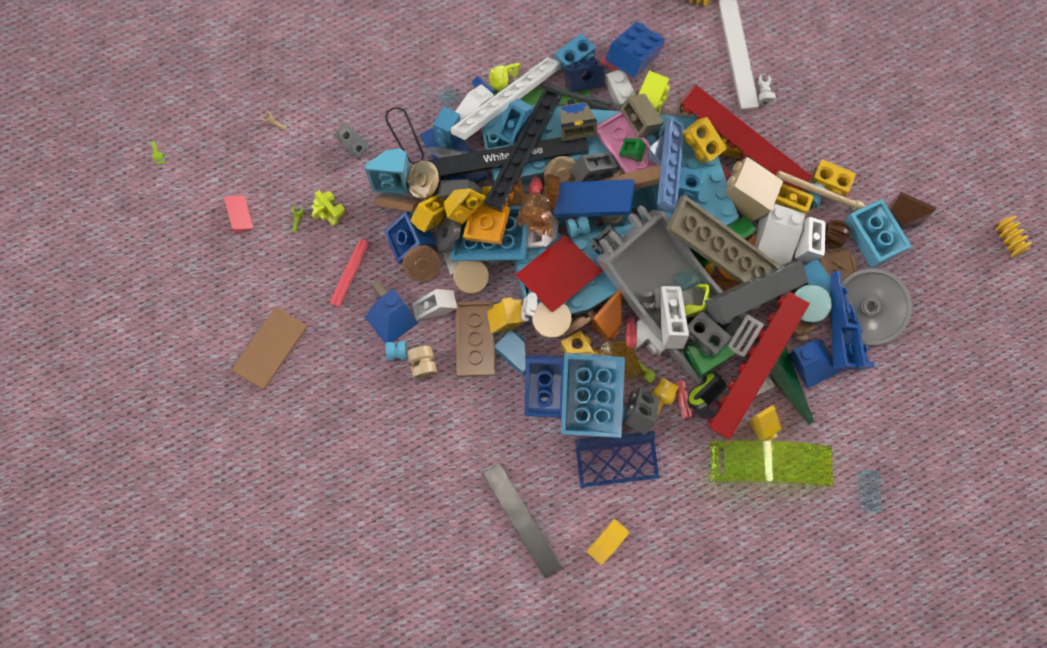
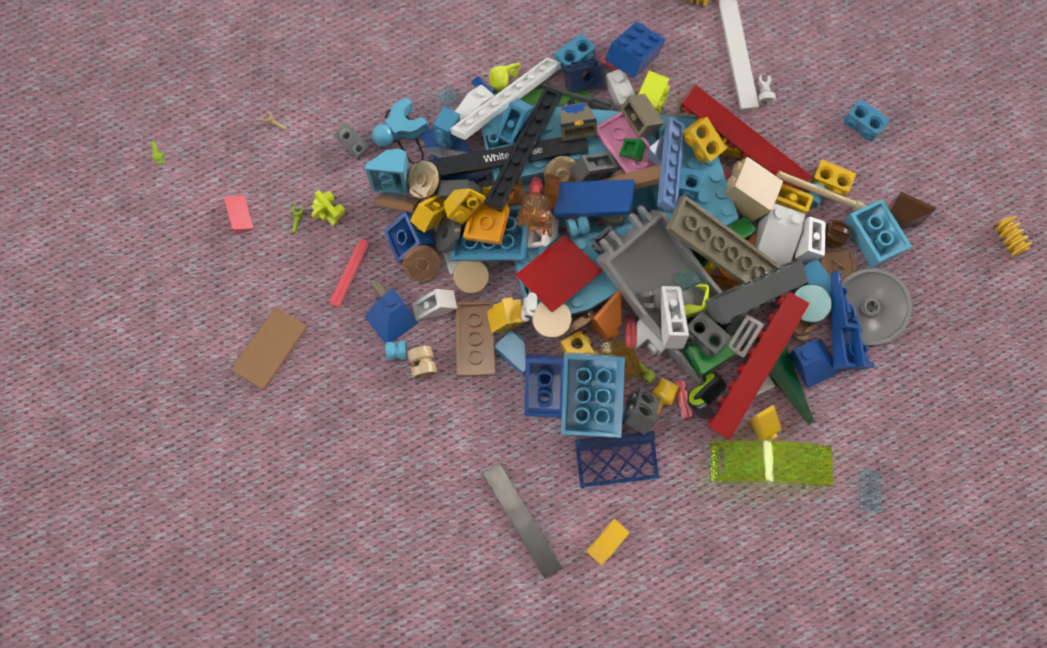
none -> medium azure piece [371,98,429,147]
none -> dark azure brick [843,99,890,142]

